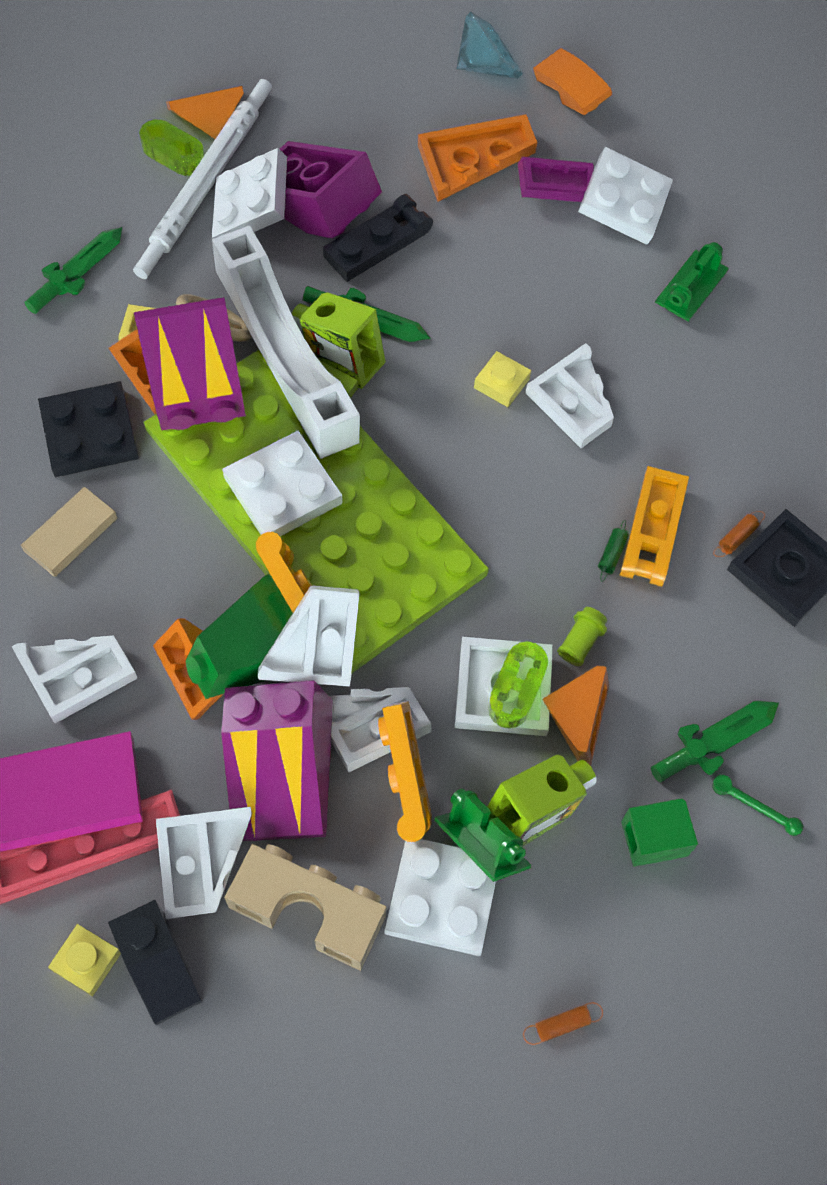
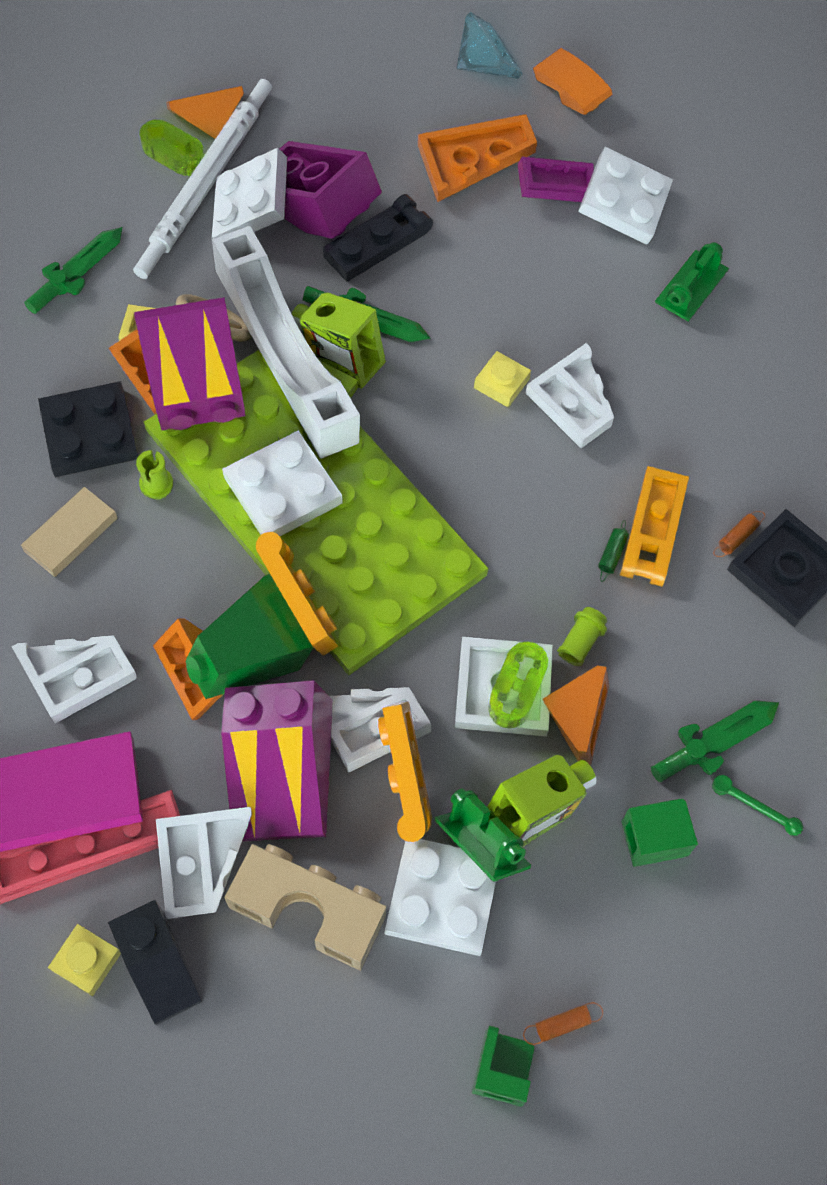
white wing [258,586,359,686] -> none
none -> lime pin [136,450,174,499]
none -> green panel [472,1025,535,1107]

